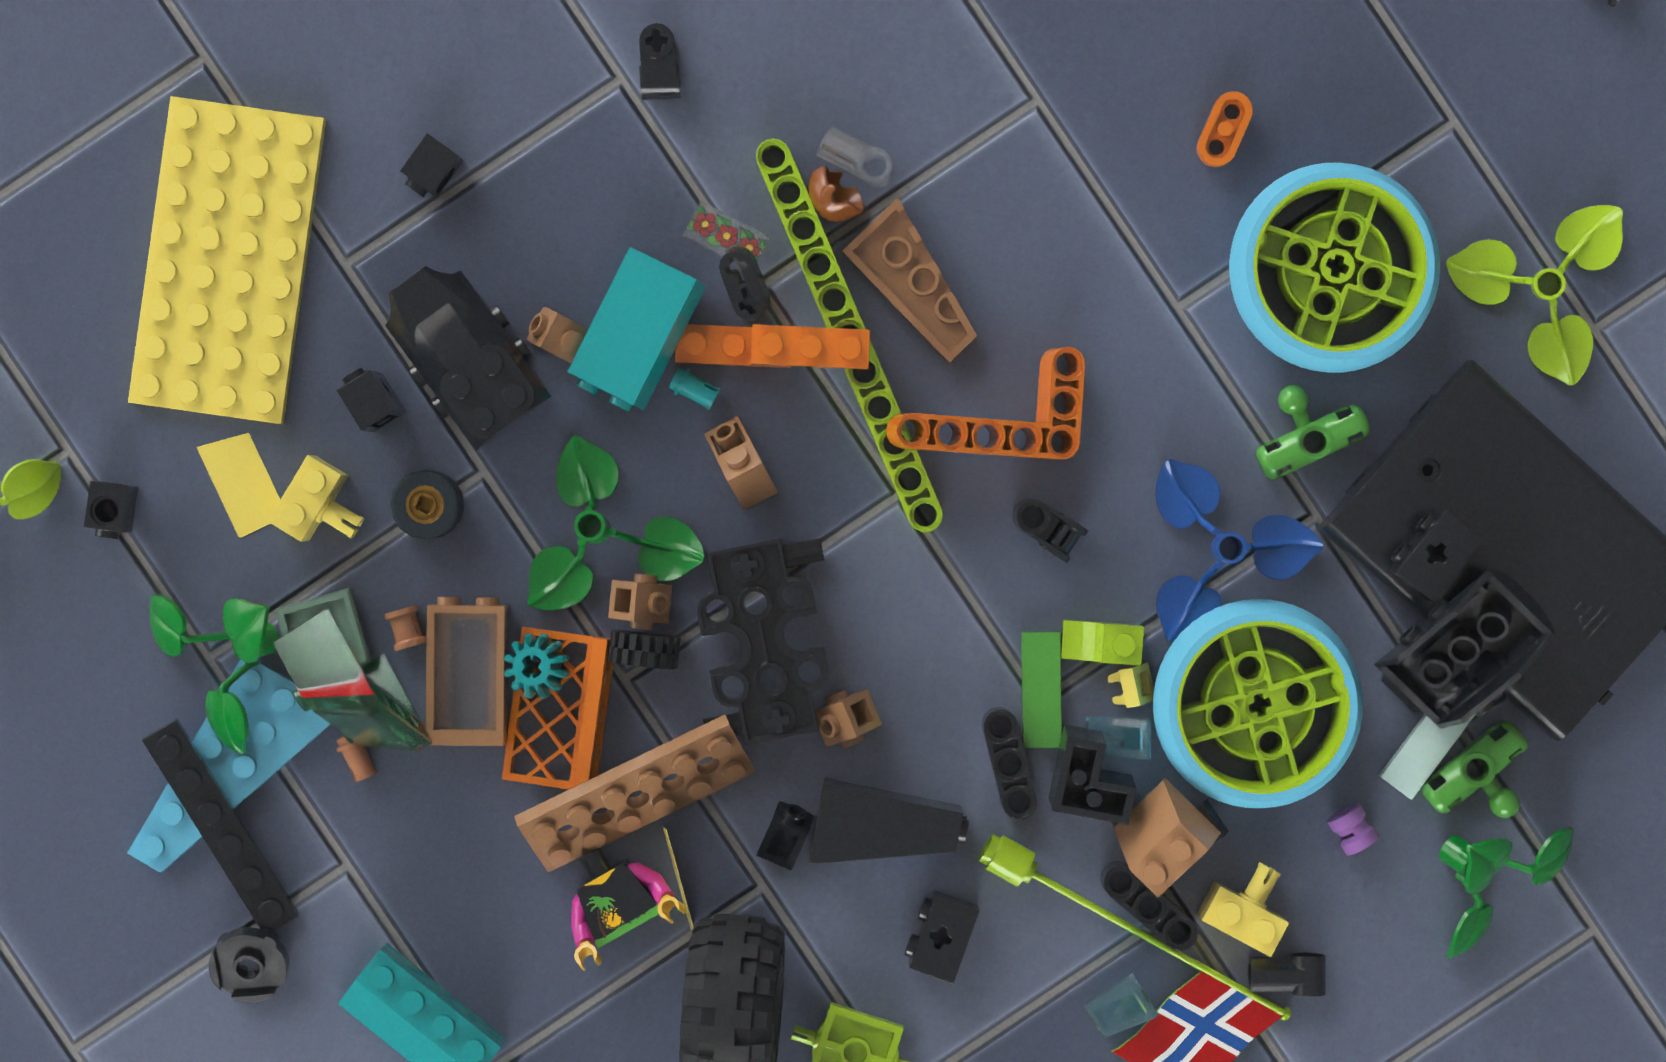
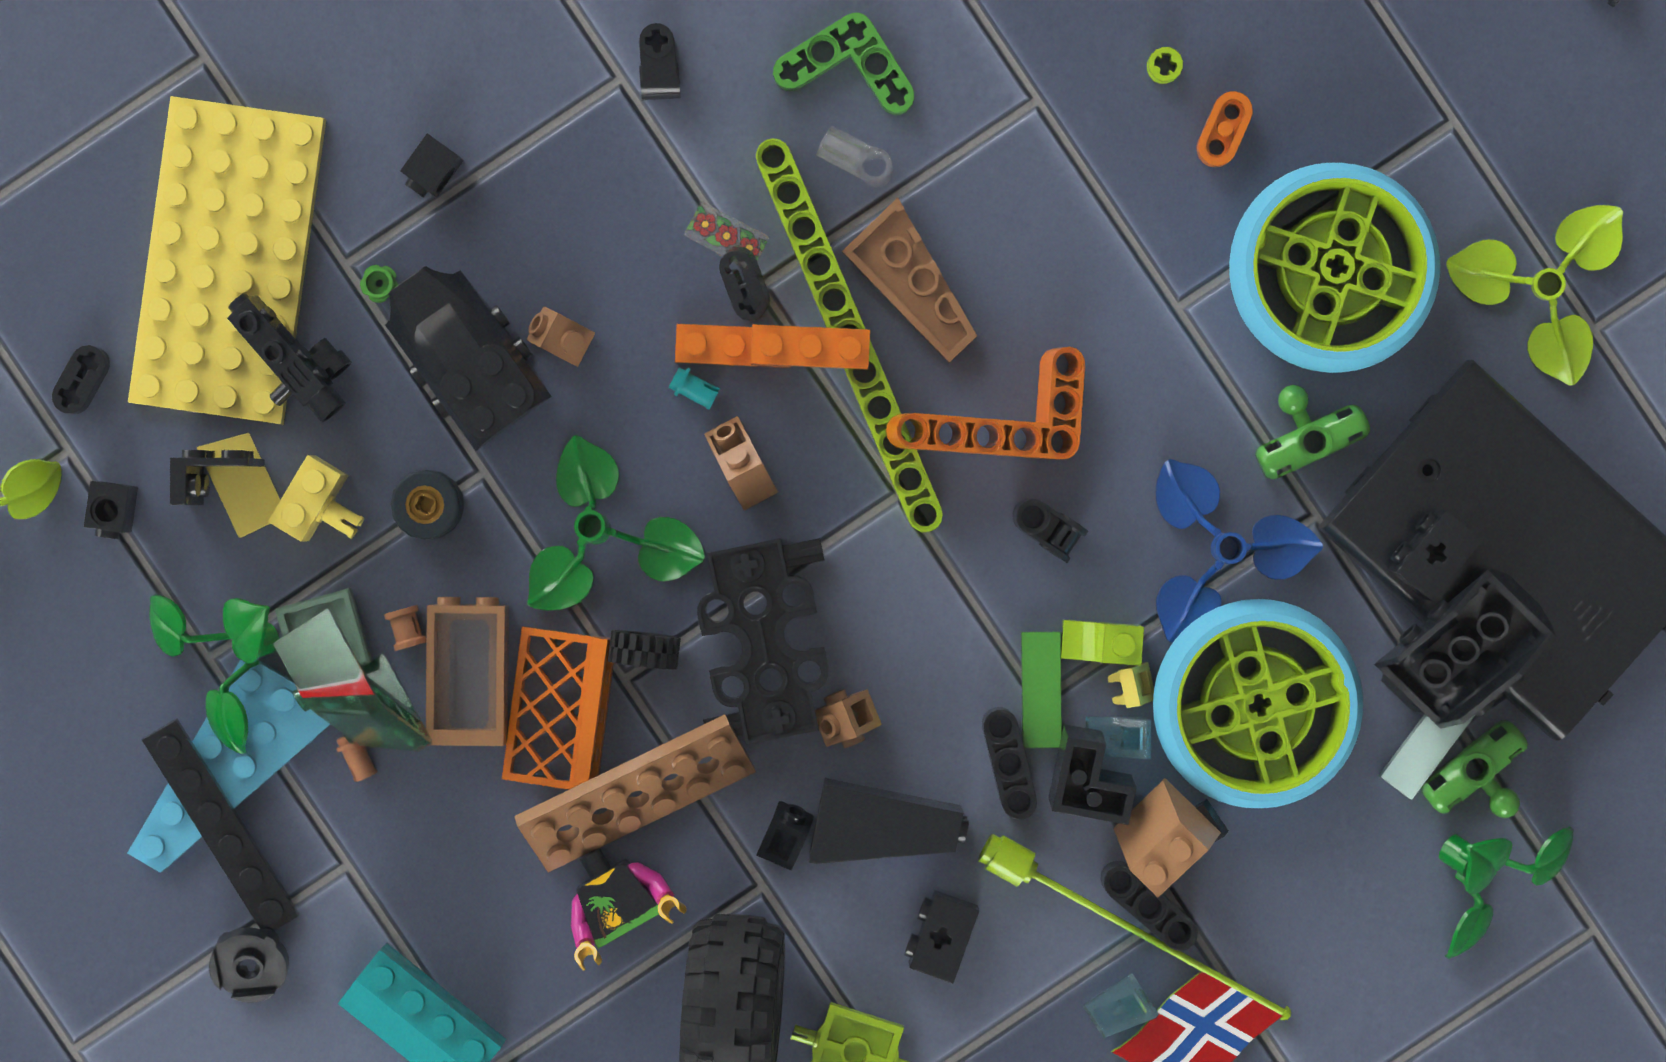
black brick [336,368,406,433] -> none
teal gear [504,634,570,699] -> none
teal brick [567,247,707,412] -> none
medium nougat brick [608,574,672,630] -> none
light yellow sticker [662,826,693,931] -> none
dark orange hair [808,166,864,222] -> none
light yellow brick [1197,862,1289,957] -> none
black piece [1248,952,1326,997] -> none
medium lavender wheel [1326,803,1380,856] -> none
none -> black beam [52,345,110,414]
none -> black bracket [170,450,264,505]
none -> black piece [227,293,352,423]
none -> bright green plate [360,265,399,303]
none -> bright green beam [773,13,914,115]
none -> lime bush [1147,47,1183,84]

